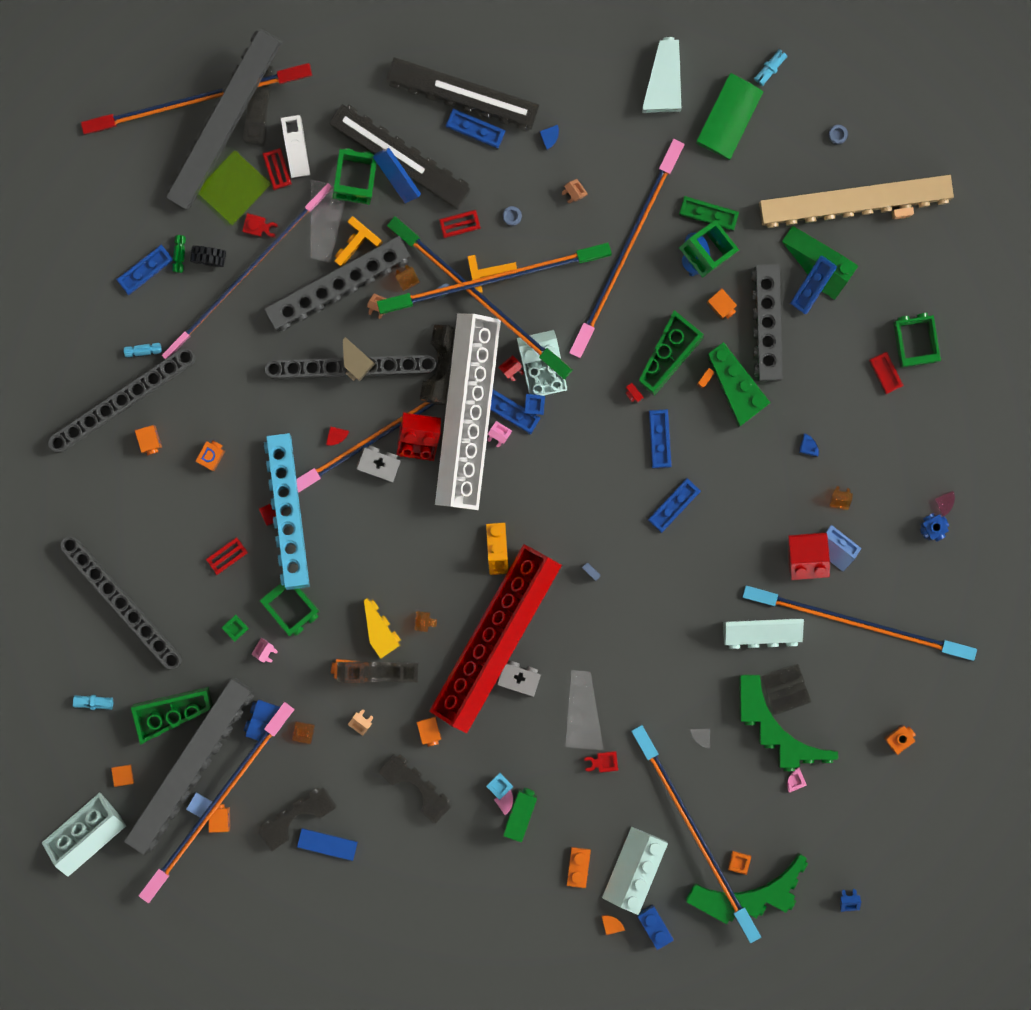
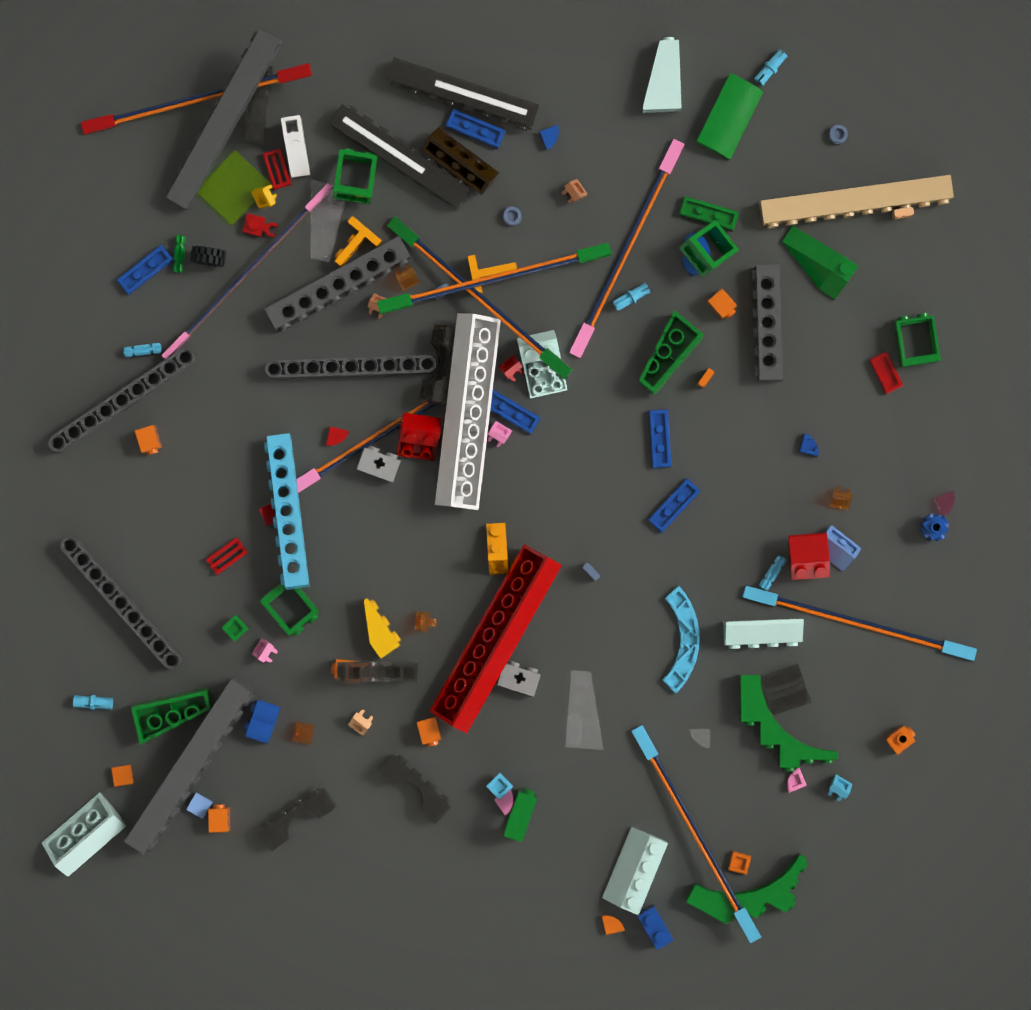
piece [139,702,295,903] -> none
orange brick [196,440,225,471] -> none
blue tile [297,828,358,861] -> none
dark tan slope [343,337,375,381] -> none
blue tile [373,148,421,203] -> none
red tile [439,210,481,239] -> none
blue tile [524,394,545,415] -> none
orange plate [567,847,591,888] -> none
red plate [584,751,618,773] -> none
red plate [625,383,644,403] -> none
green wedge [707,342,771,428] -> none
blue tile [790,256,838,314] -> none
blue tile [840,889,861,912] -> none
none -> yellow tile [251,185,277,208]
none -> dark brown brick [421,127,500,195]
none -> medium azure axle [613,282,650,310]
none -> medium azure tile [662,585,700,694]
none -> medium azure axle [759,555,787,590]
none -> medium azure tile [828,774,852,801]

